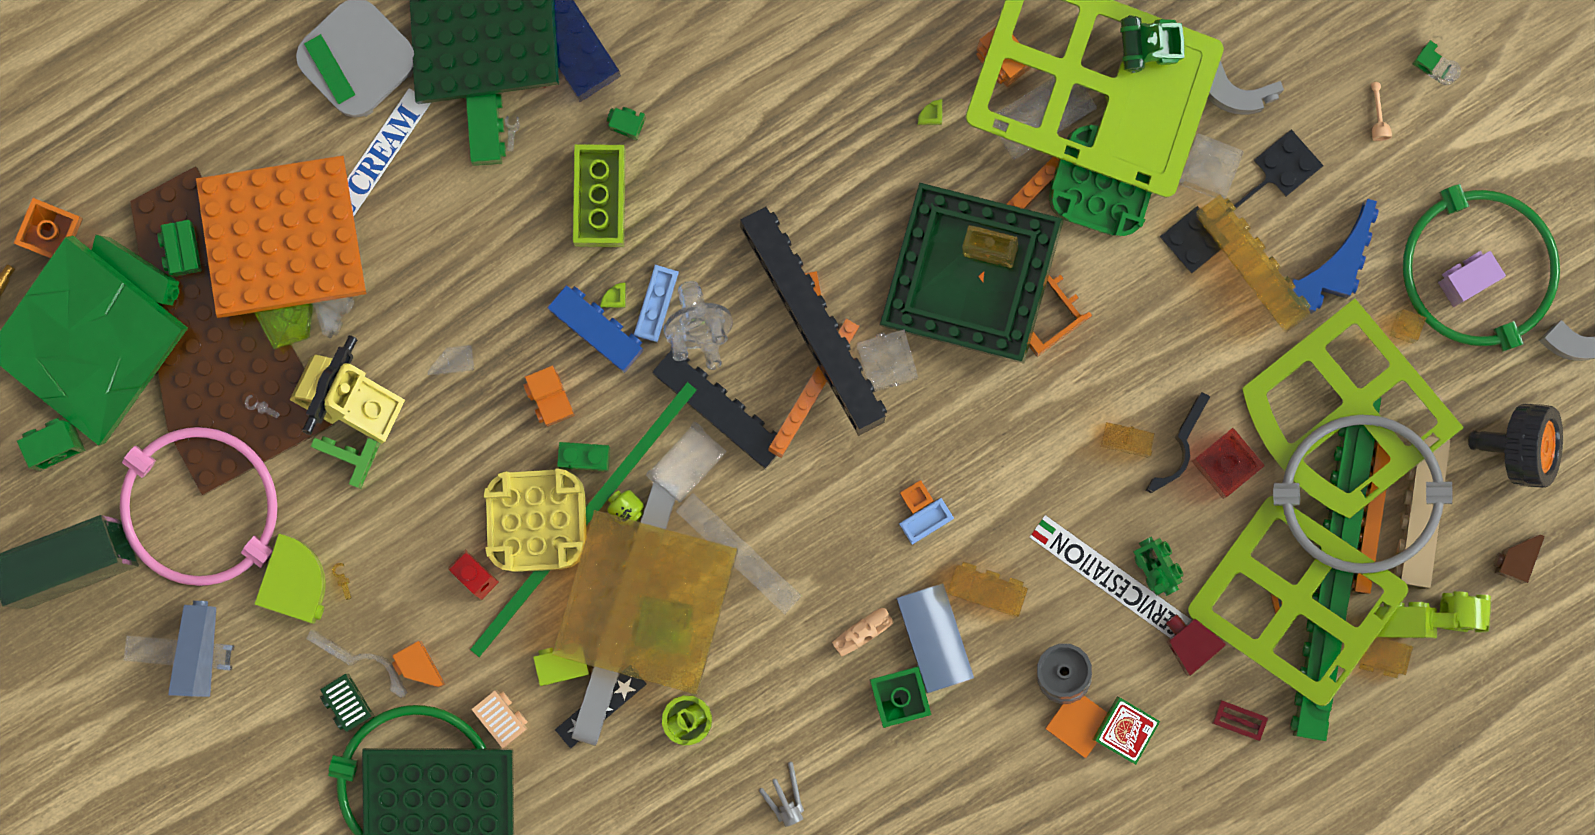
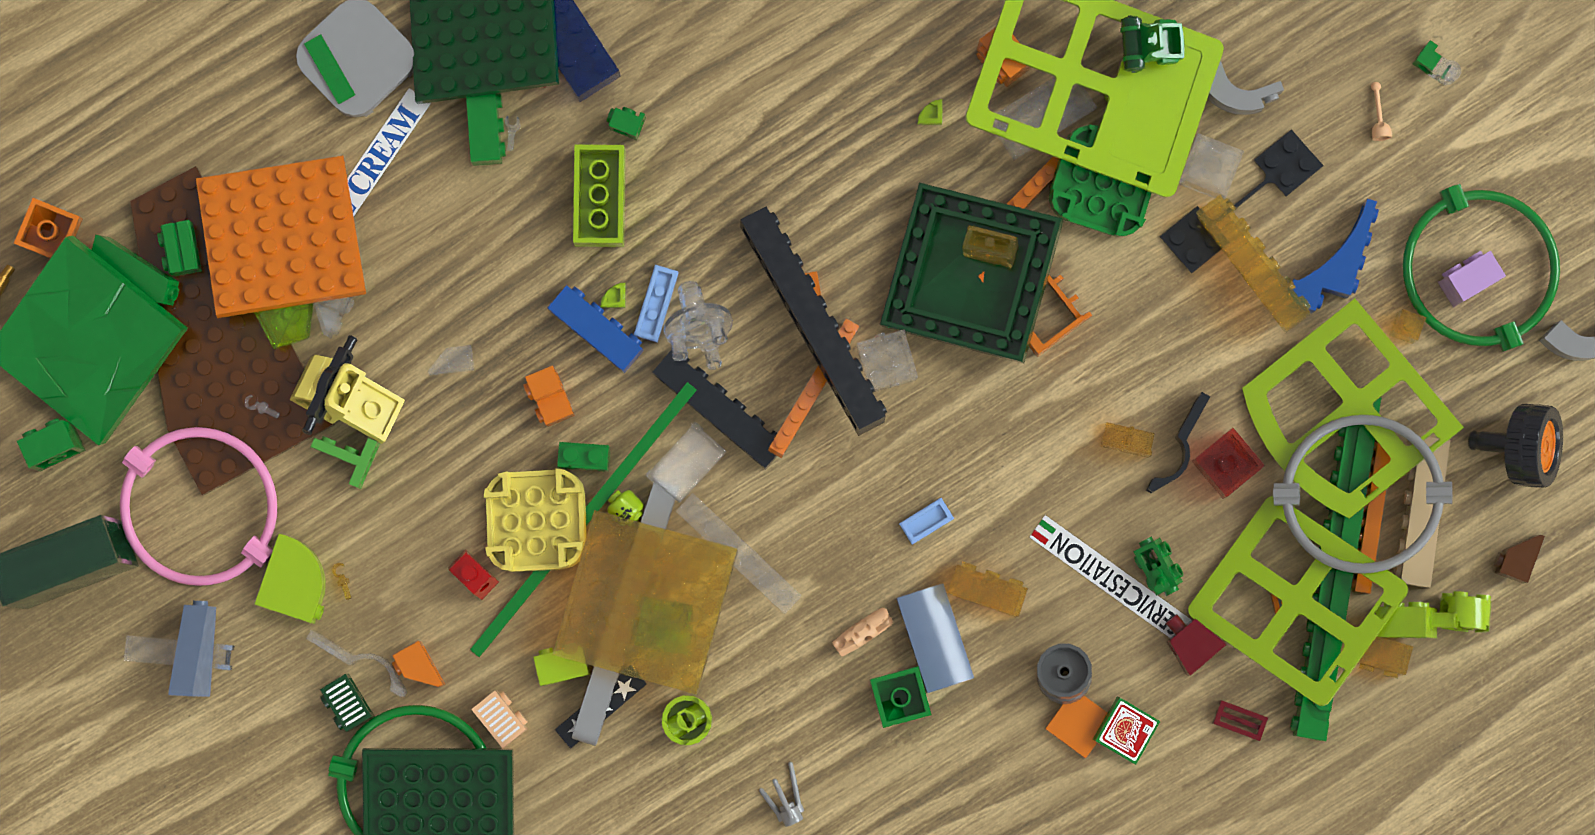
orange tile [899,480,934,514] -> none

